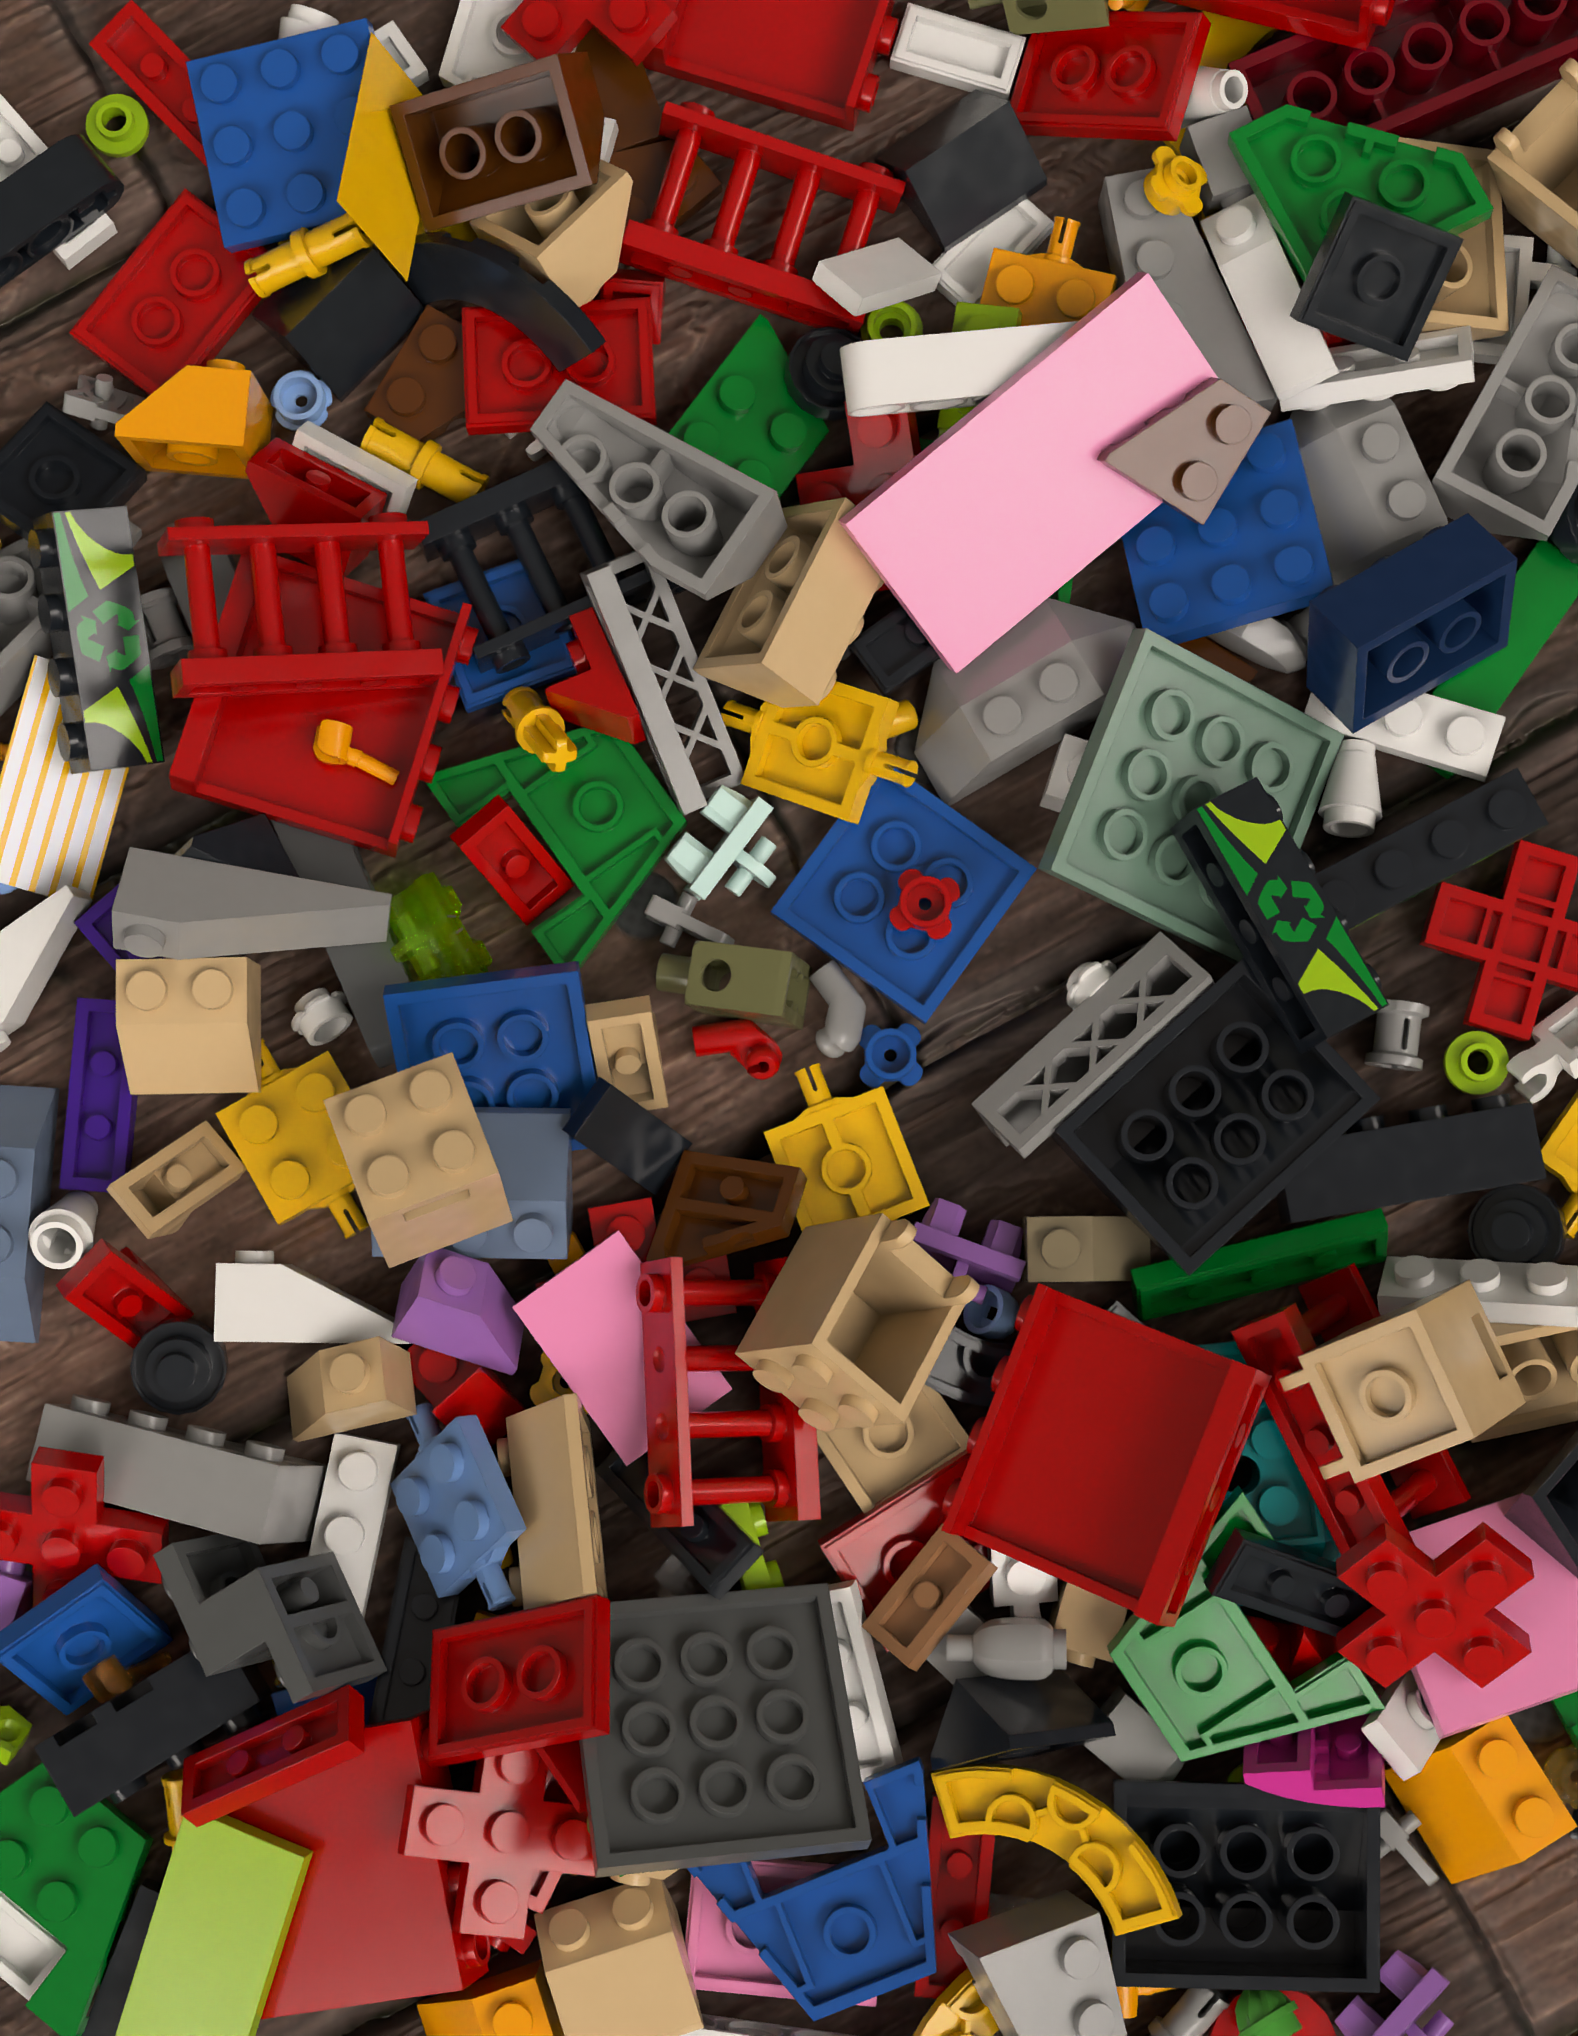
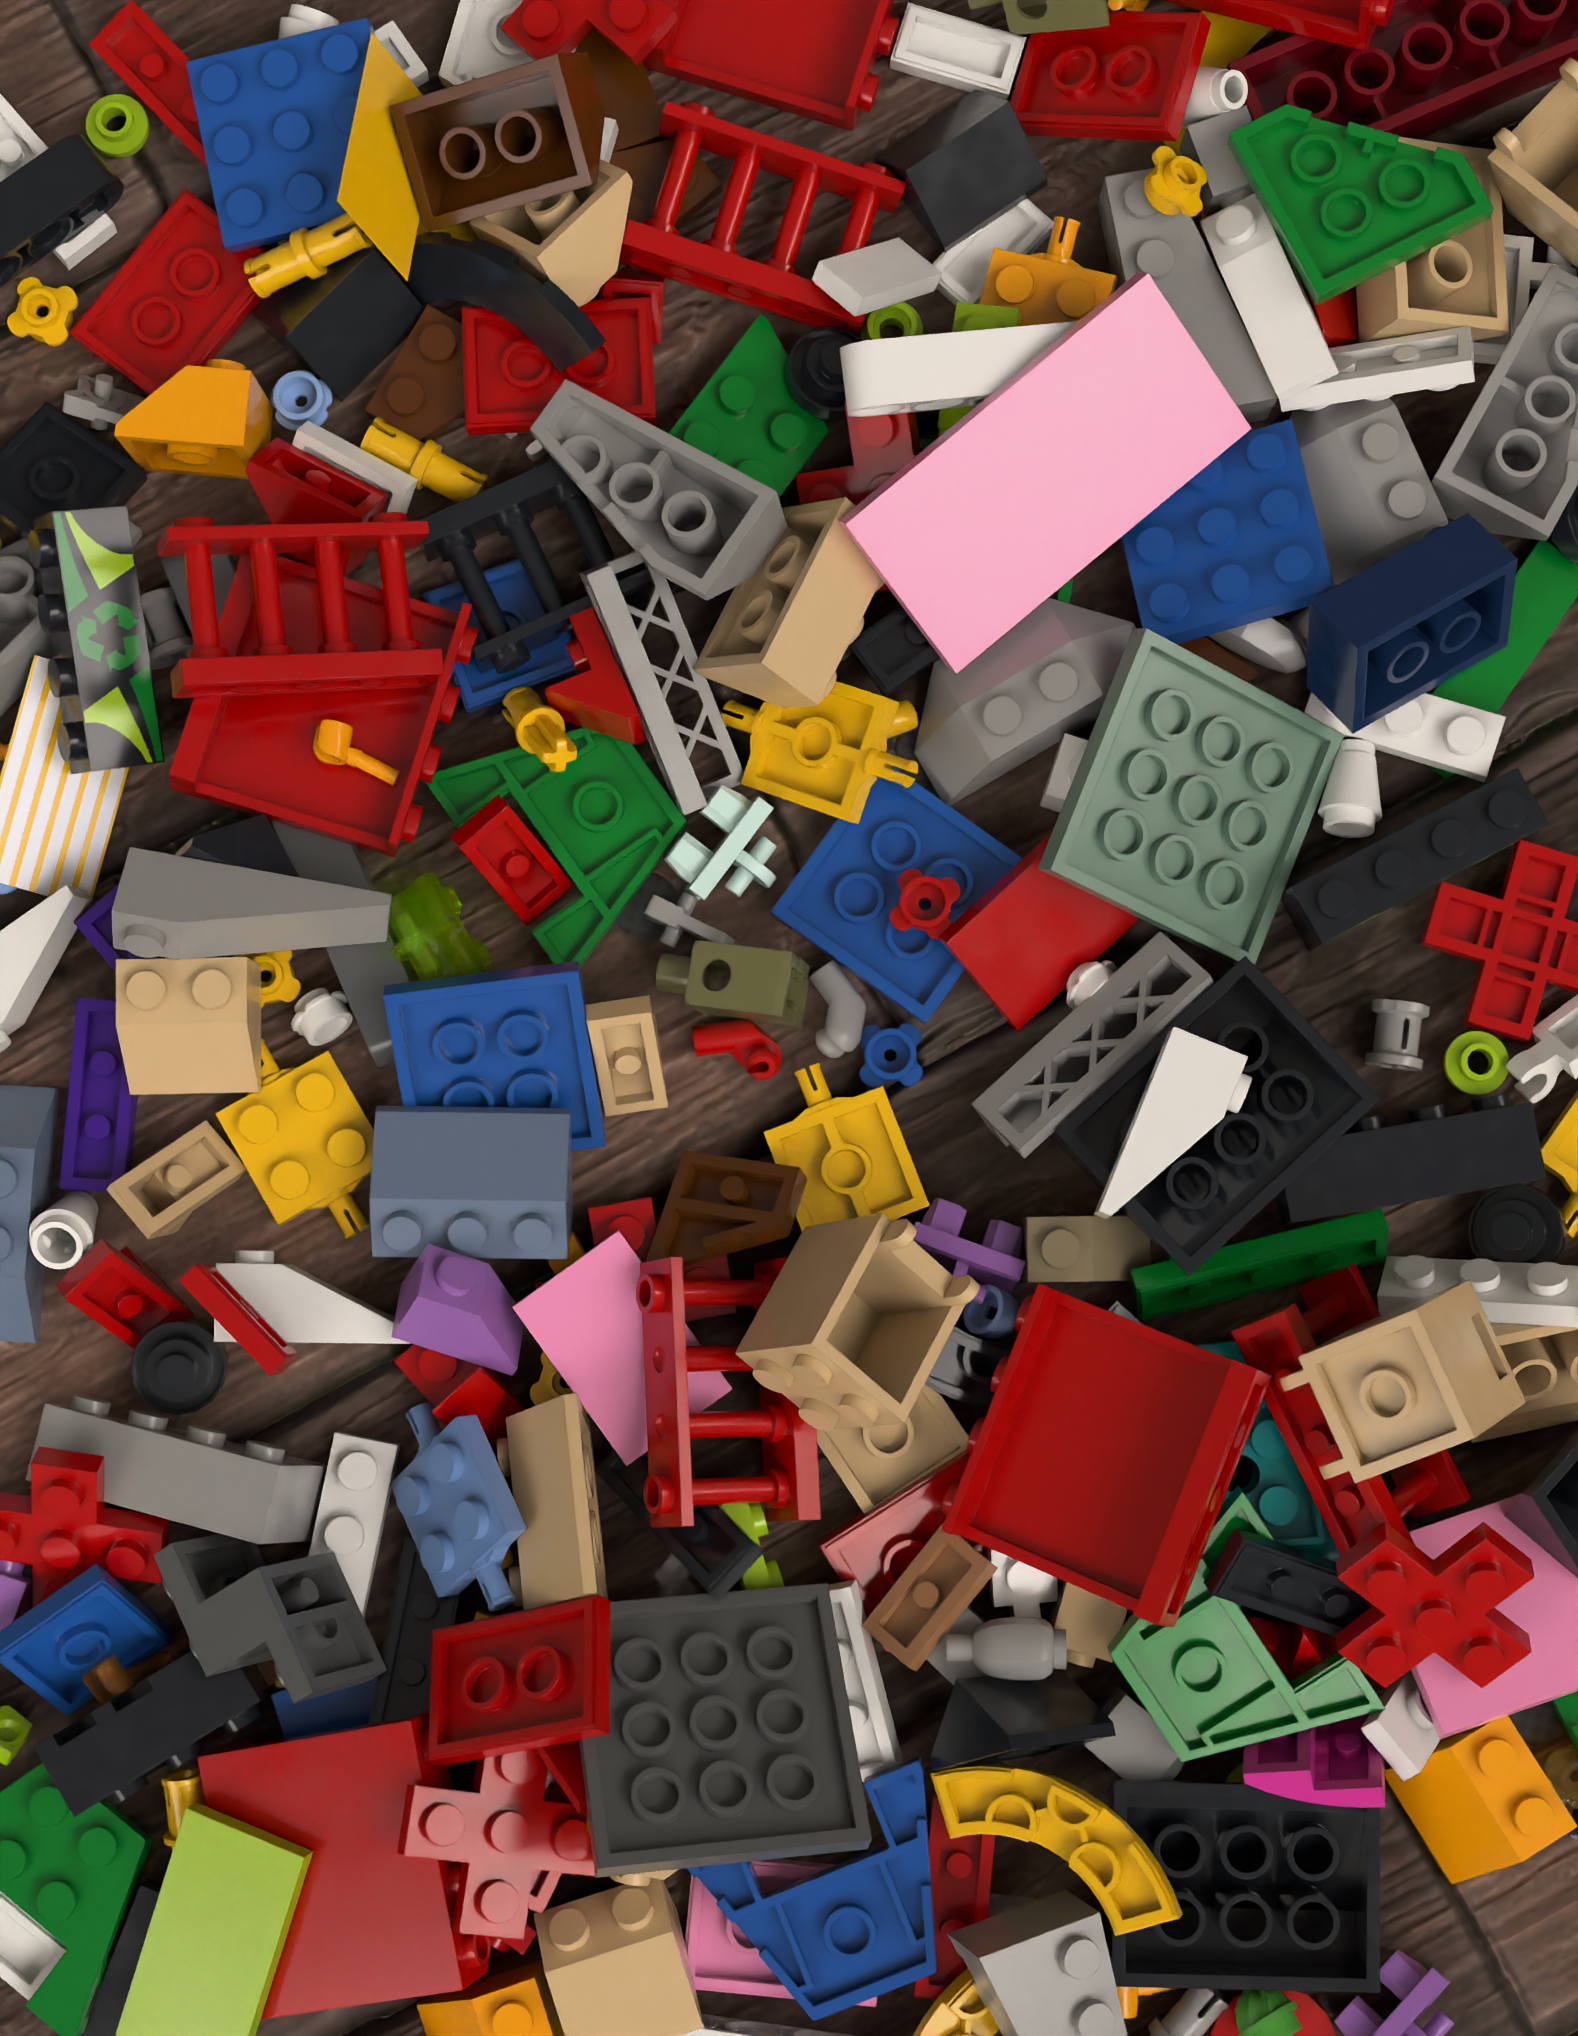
red plate [181,1684,364,1827] -> none
tan slope [287,1336,417,1442] -> none
tan container [323,1052,513,1268] -> none
black tile [562,1077,693,1195] -> none
wing [1097,377,1271,525] -> none
black brick [1170,777,1390,1055] -> none
black tile [1290,191,1464,362] -> none
light grey piece [1380,1806,1440,1887] -> none
none -> yellow plate [7,277,78,346]
none -> red tile [178,1264,298,1376]
none -> yellow plate [233,950,301,1009]
none -> red tile [938,831,1140,1031]
none -> white slope [1094,1027,1252,1219]

